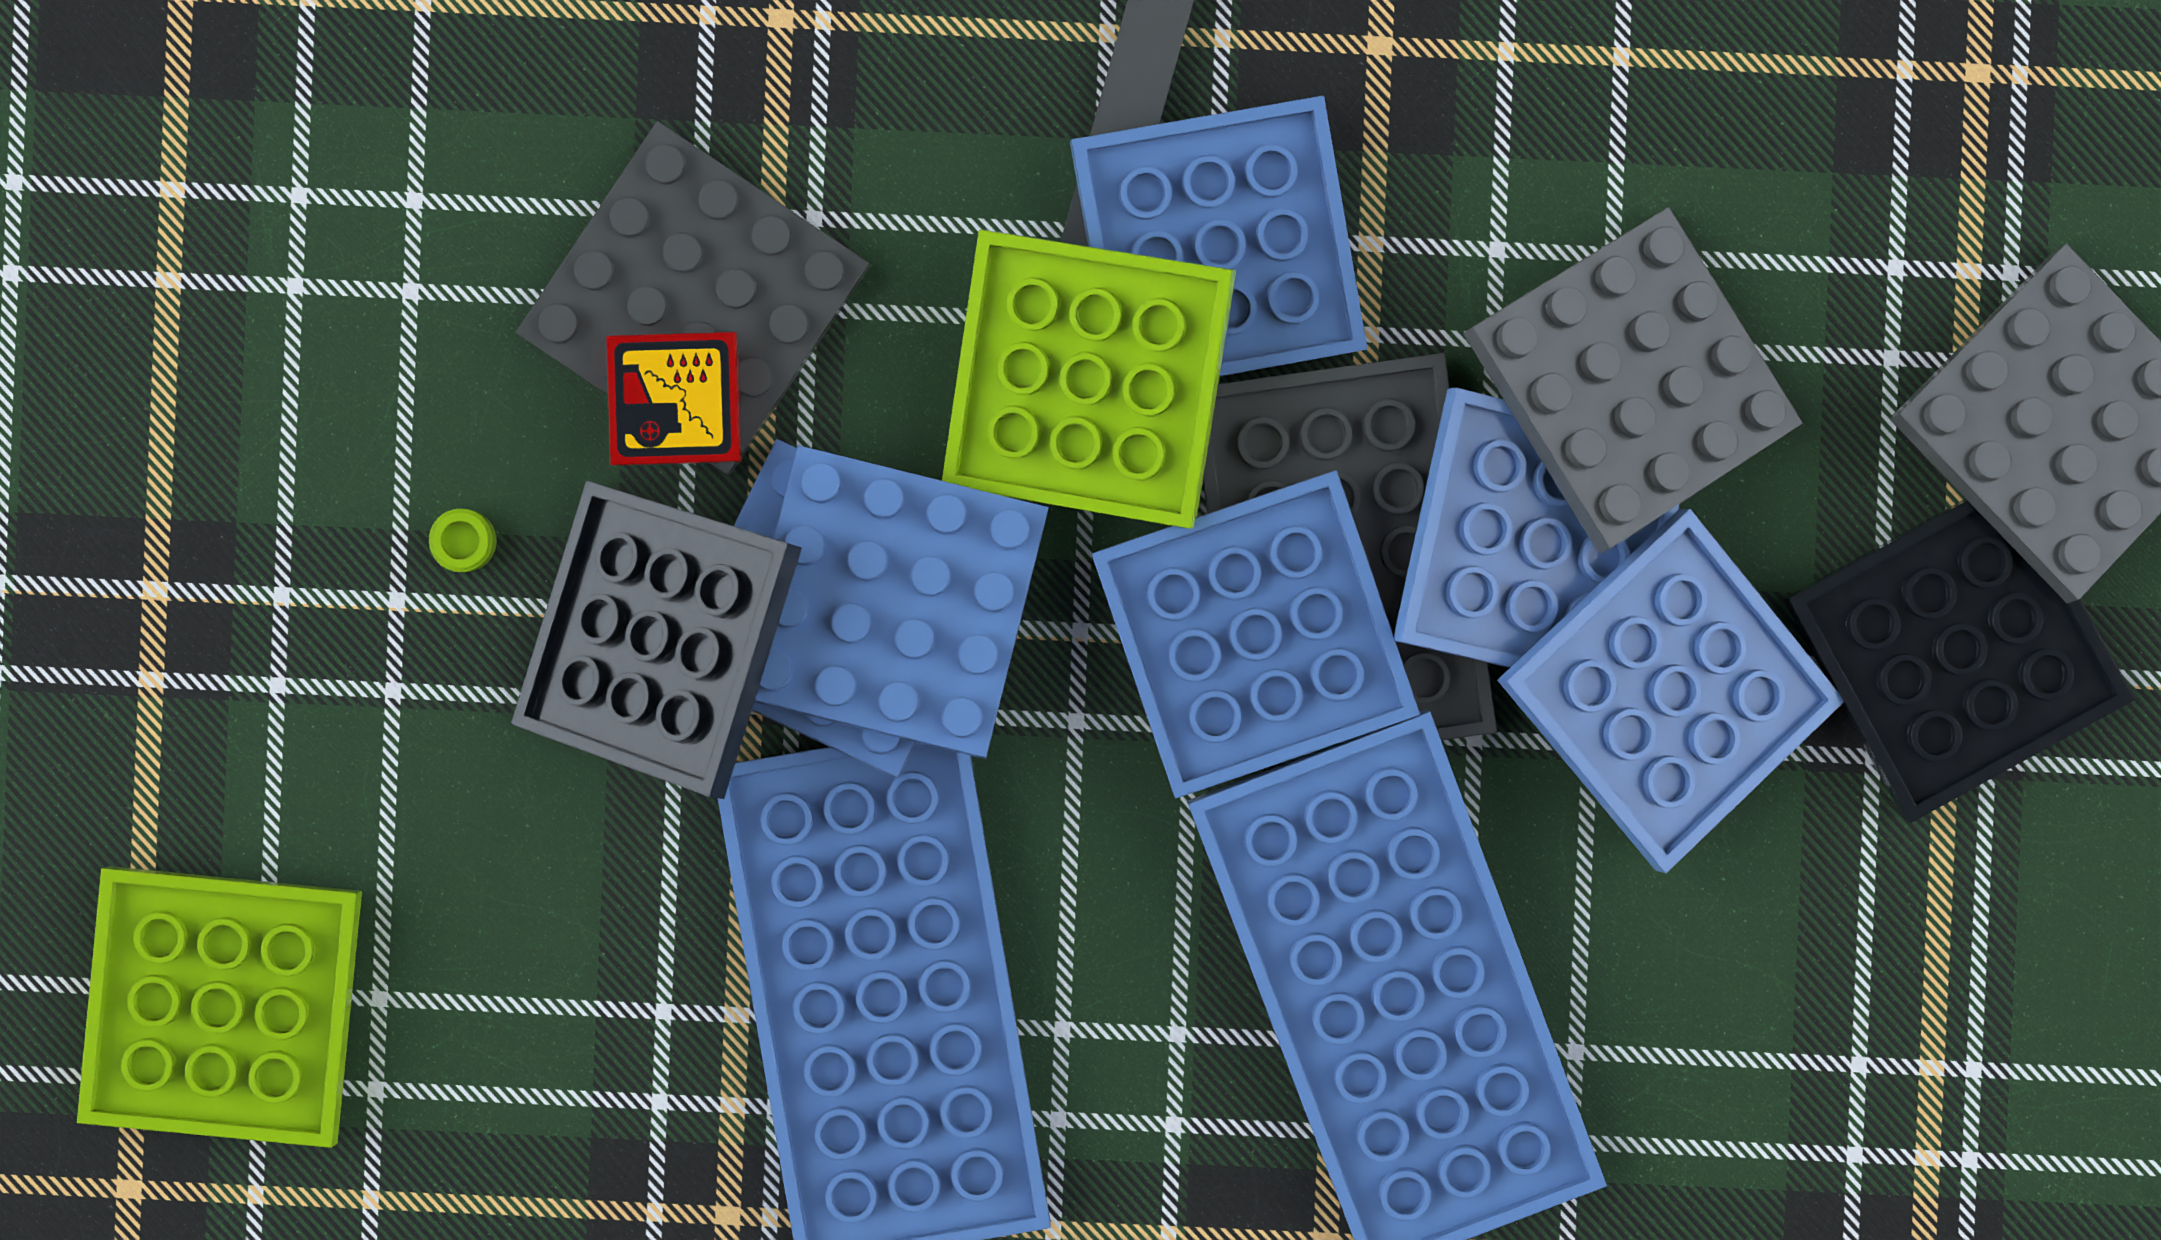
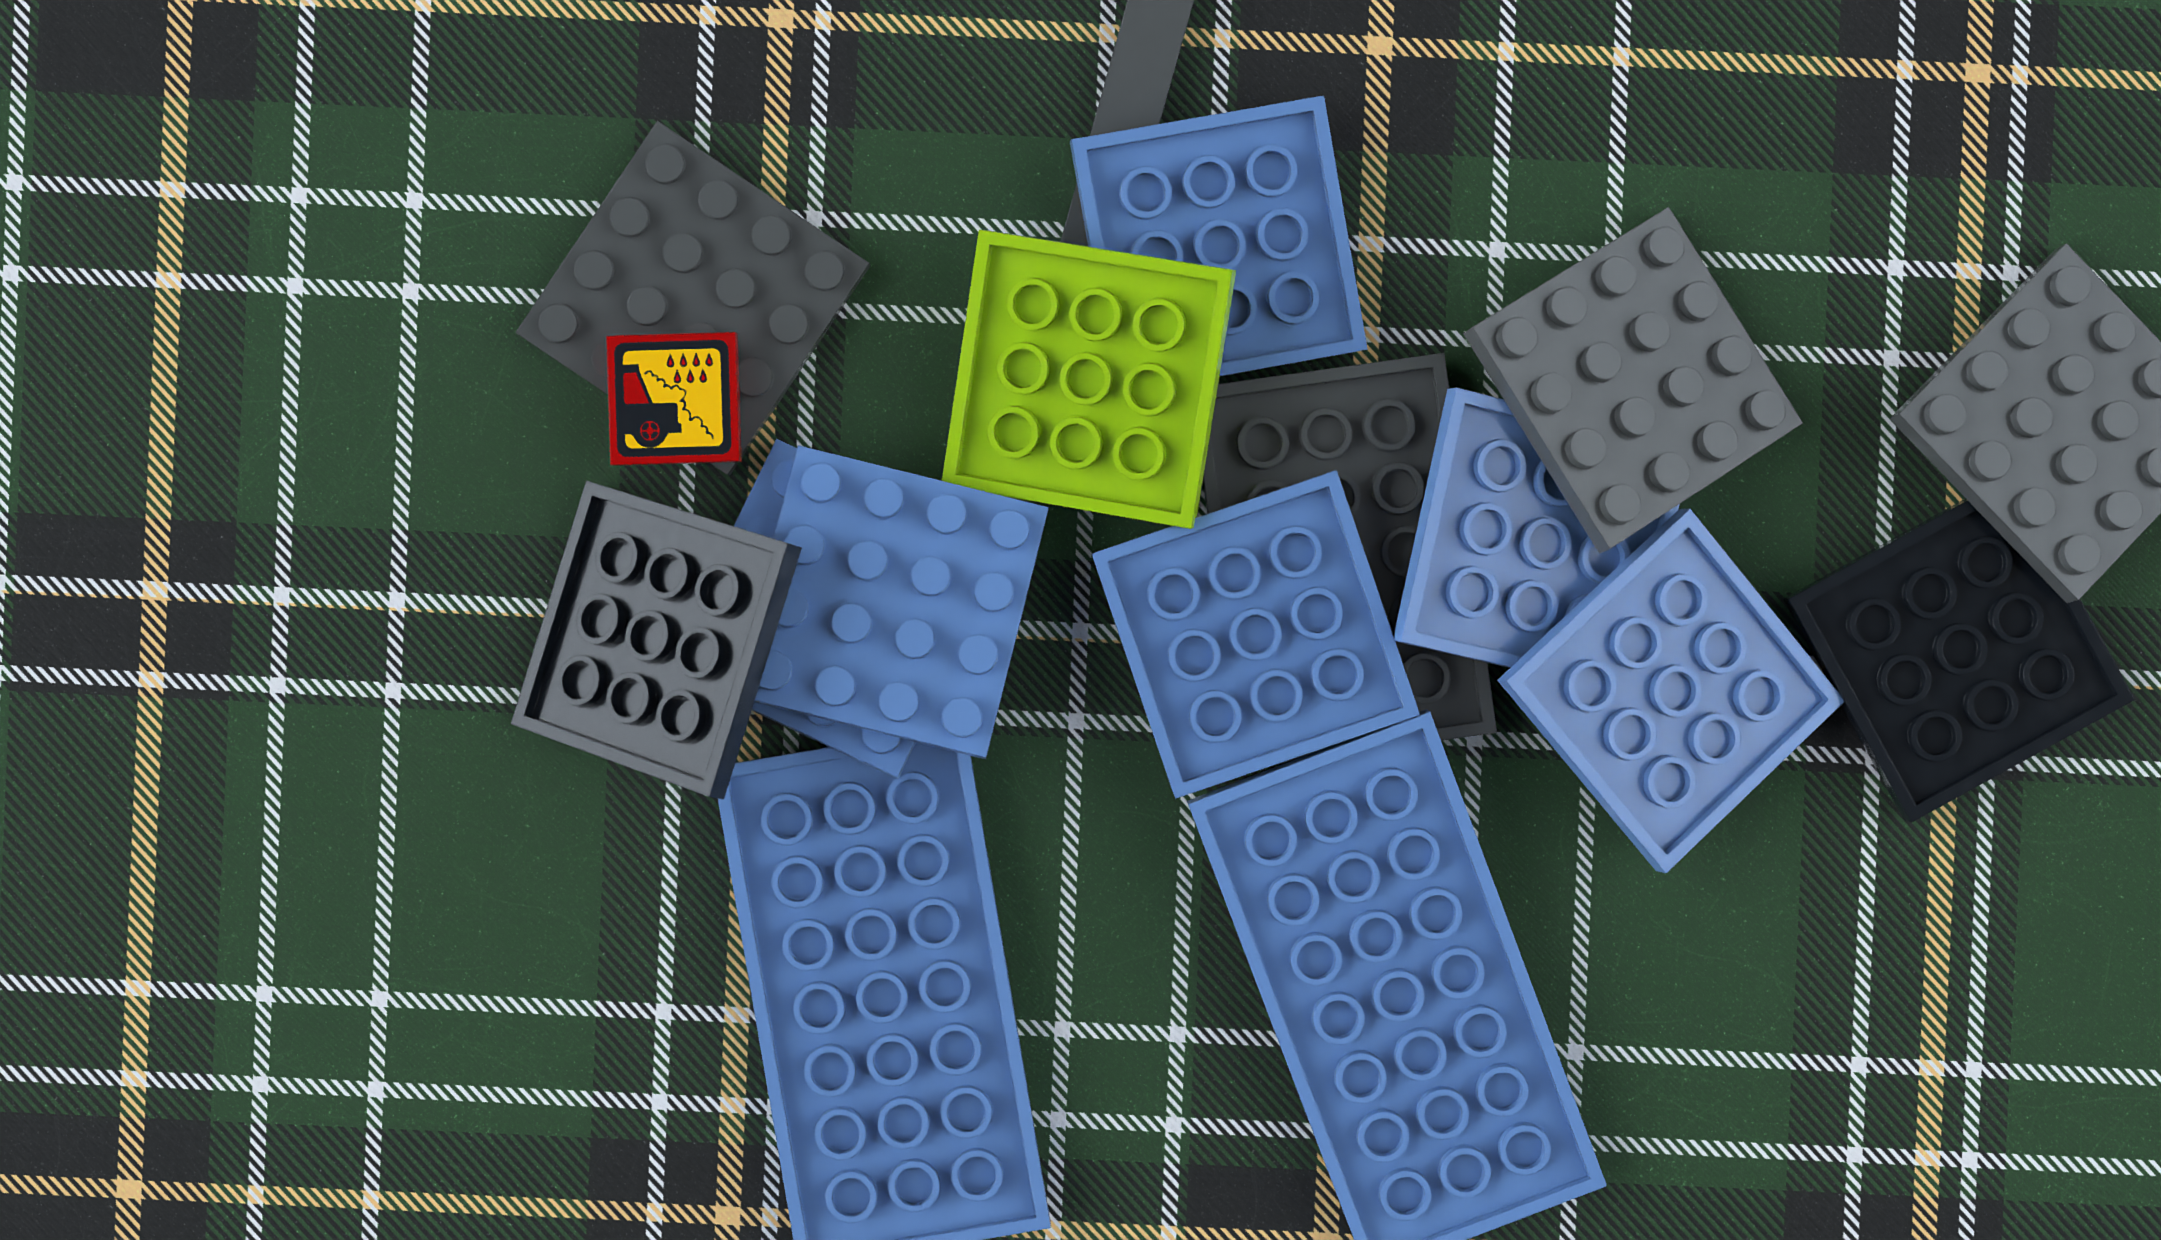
lime plate [77,866,362,1148] -> none
lime tile [429,509,497,572] -> none

